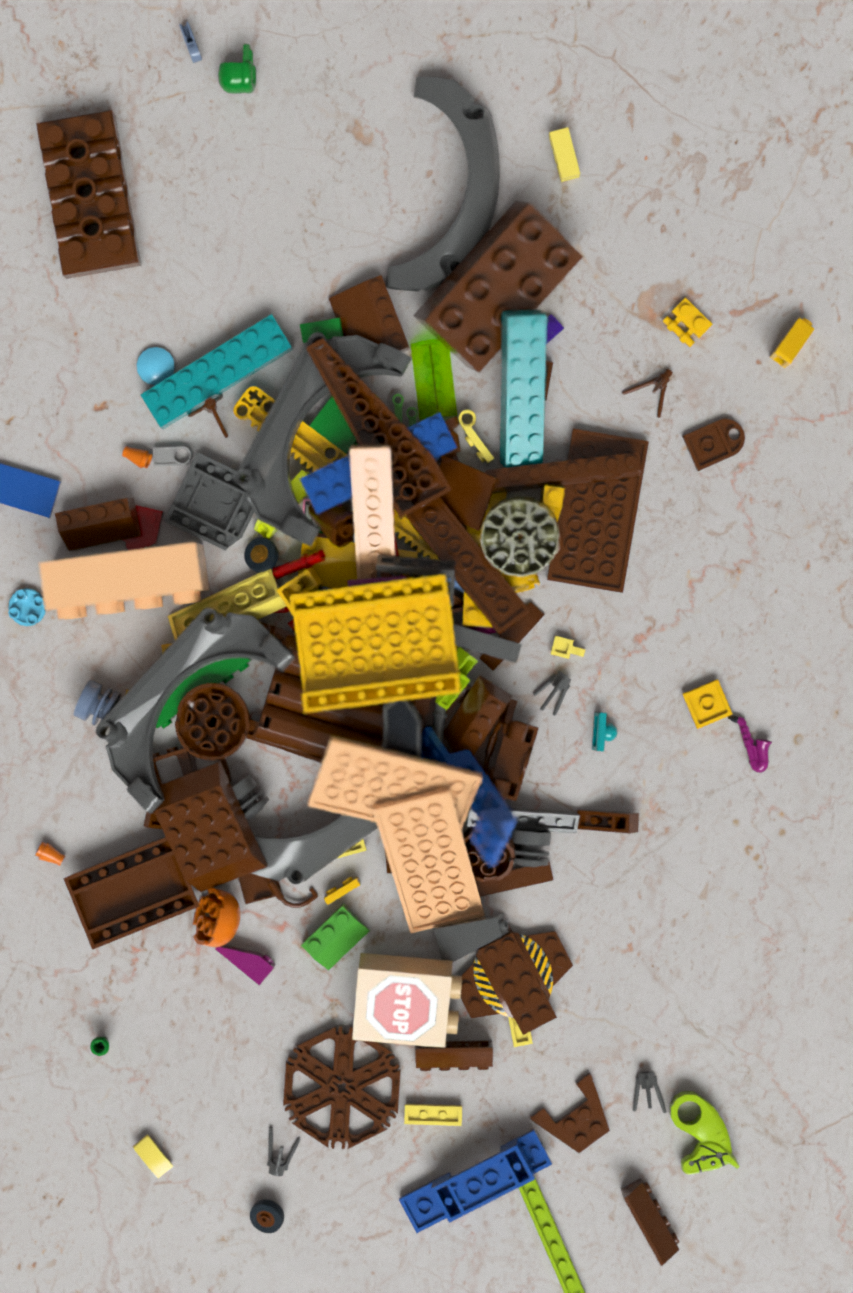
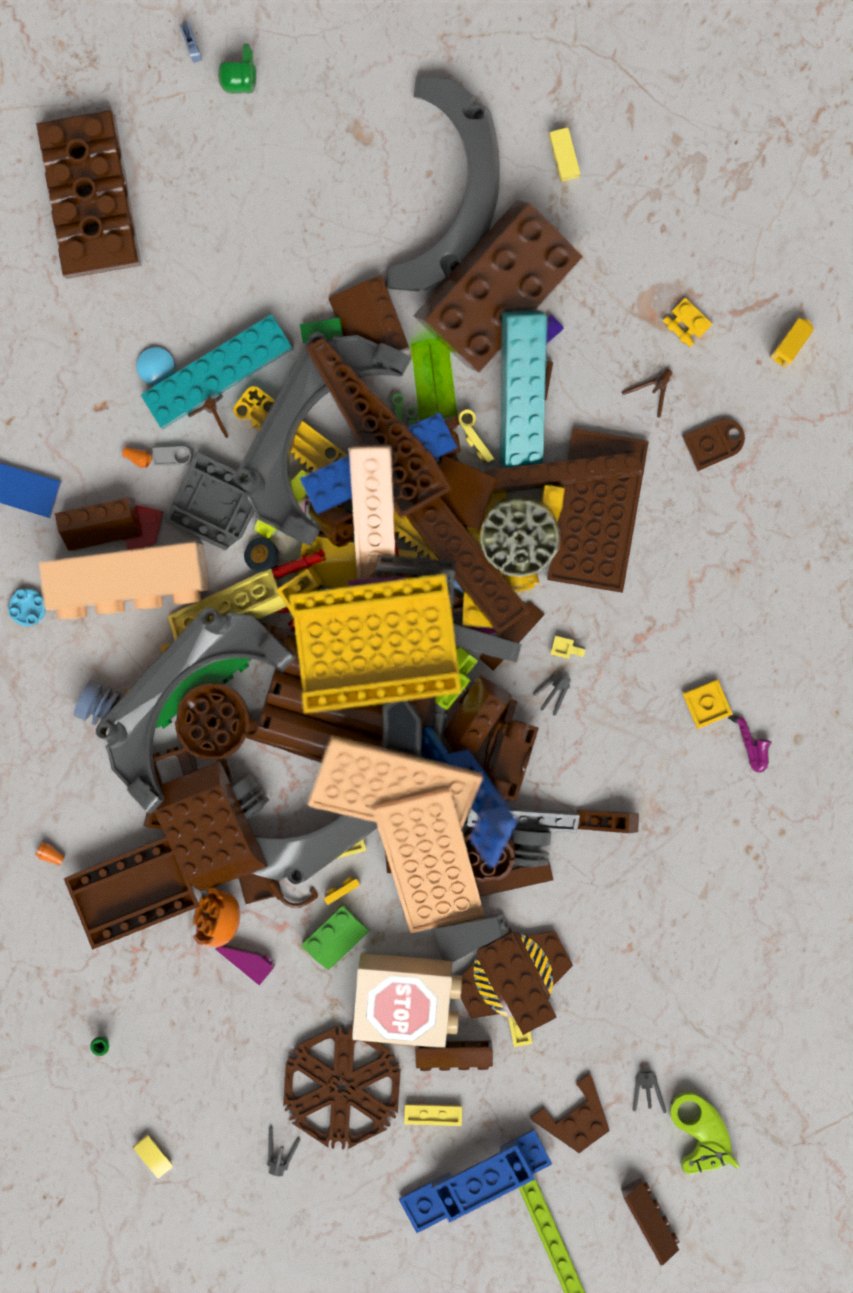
black wheel [250,1199,284,1233] -> none
green slope [310,396,359,454] -> none
teal tile [592,712,618,752] -> none

